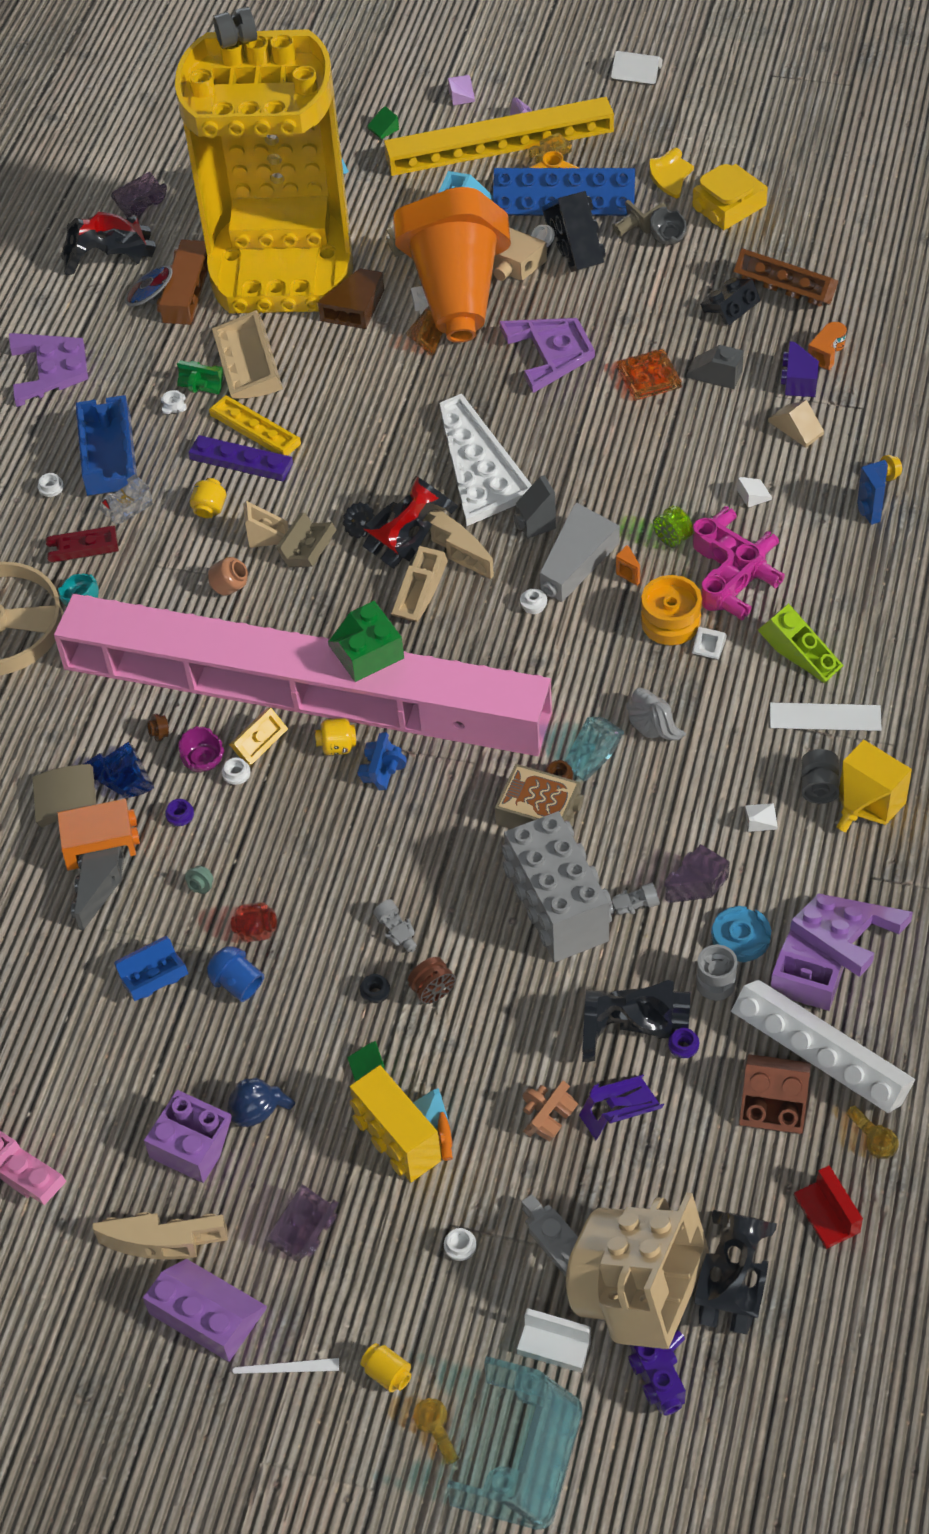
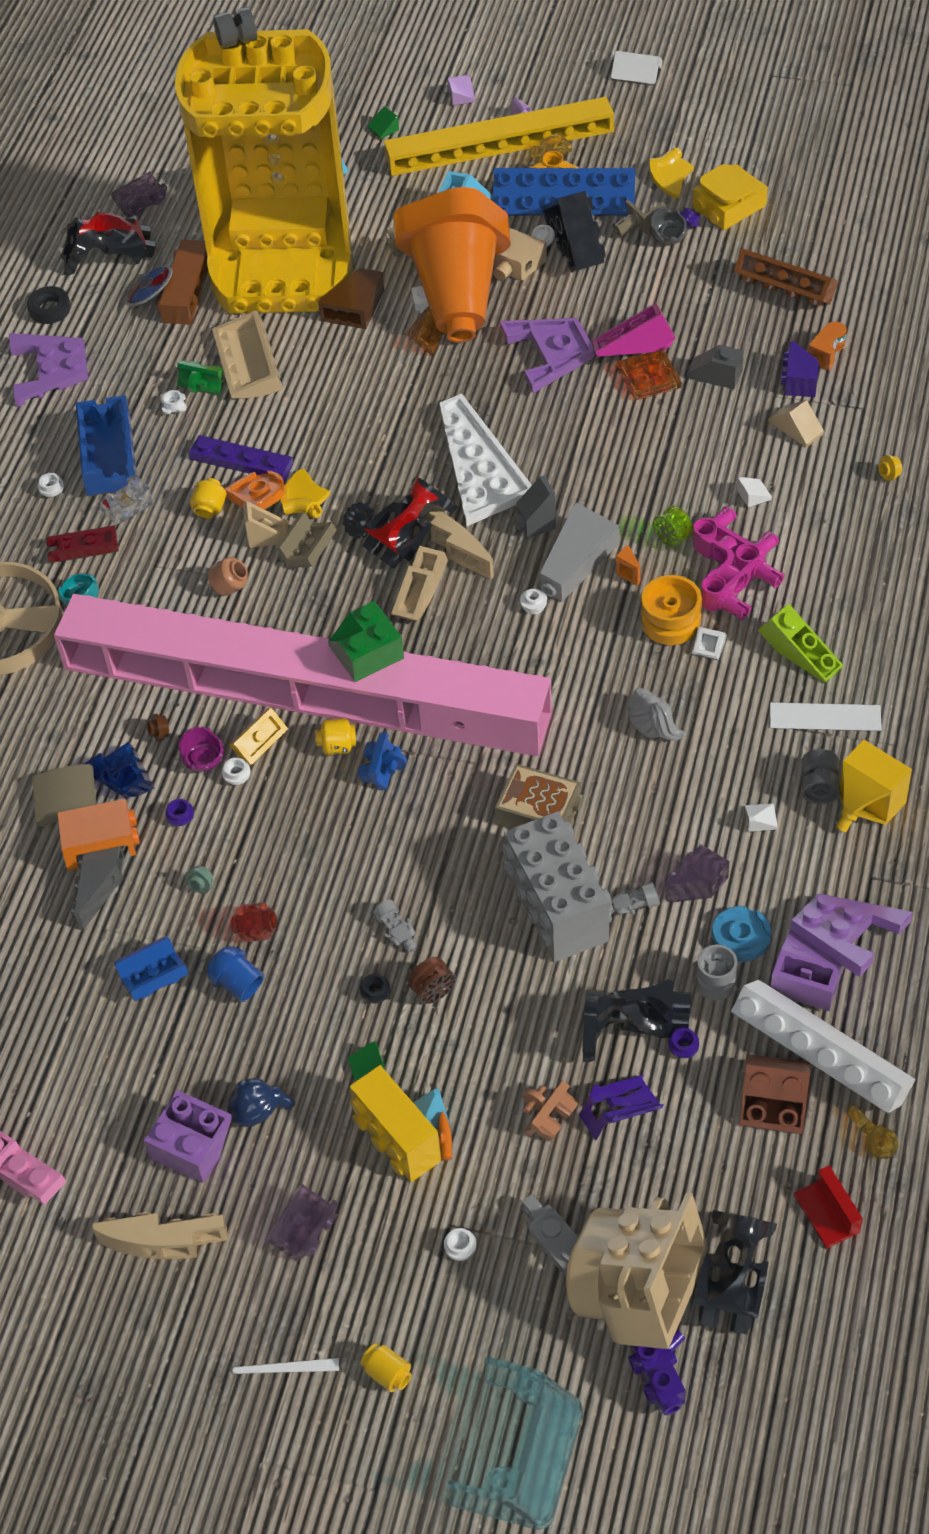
medium lavender slope [143,1259,267,1362] -> none
yellow tile [209,395,301,456] -> none
clear yellow plate [413,1398,459,1465] -> none
white panel [517,1308,591,1373] -> none
reddish brown plate [545,760,573,780] -> none
clear light blue slope [565,717,625,781] -> none
black bracket [700,277,760,325] -> none
blue bracket [857,460,888,525] -> none
none -> black tyre [27,286,71,324]
none -> orange tile [225,471,285,510]
none -> yellow arm [281,469,330,519]
none -> dark pink slope [592,302,676,356]
none -> dark purple plate [680,207,701,228]

